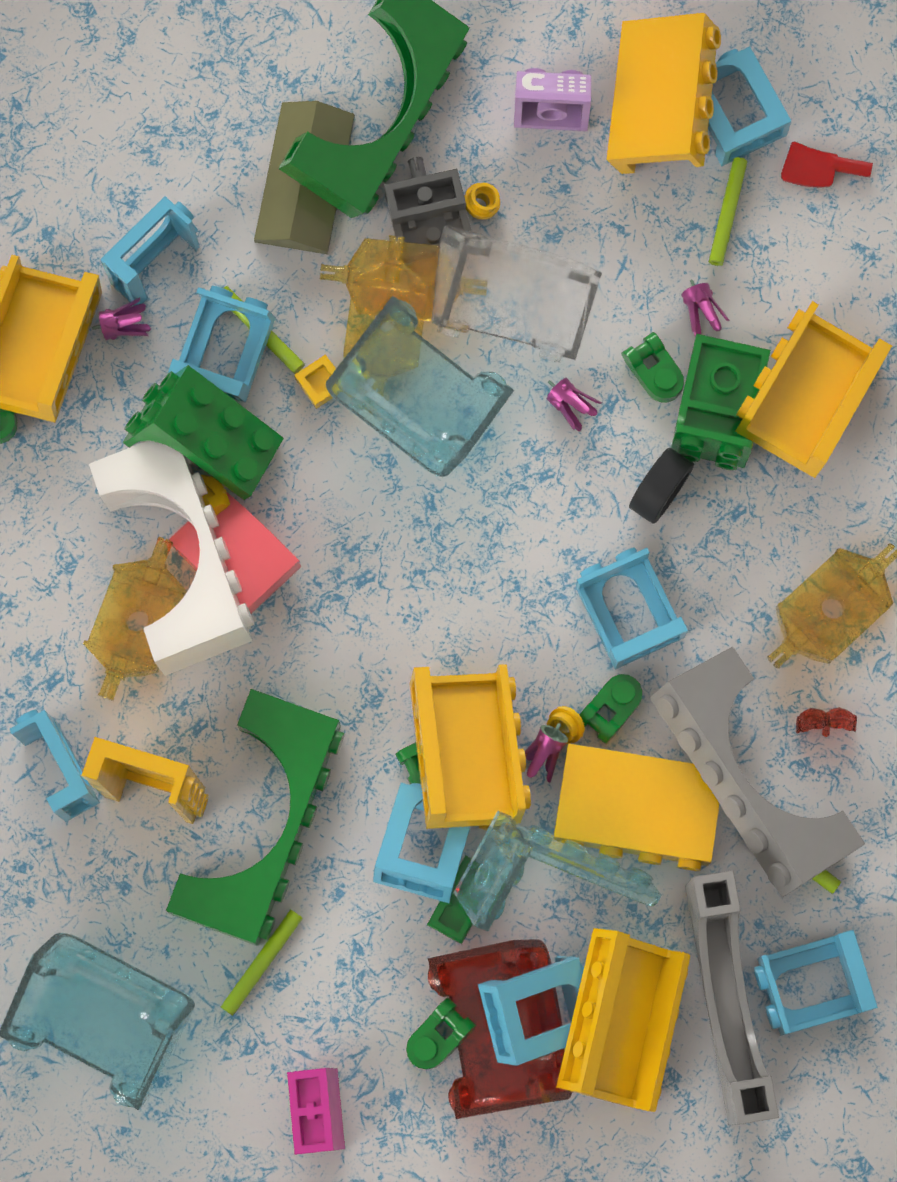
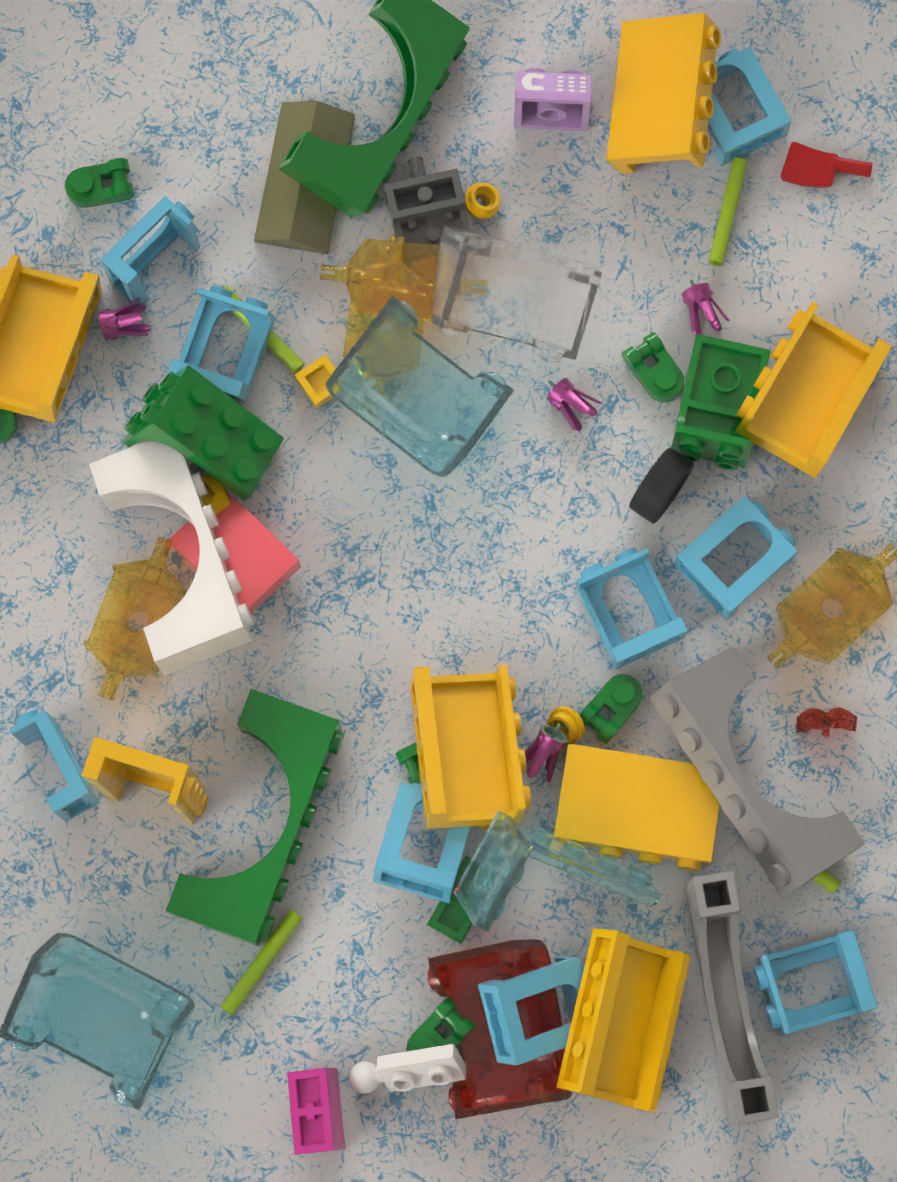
none -> green plate [65,158,134,208]
none -> white plate [349,1044,467,1094]
none -> medium azure panel [674,495,798,620]

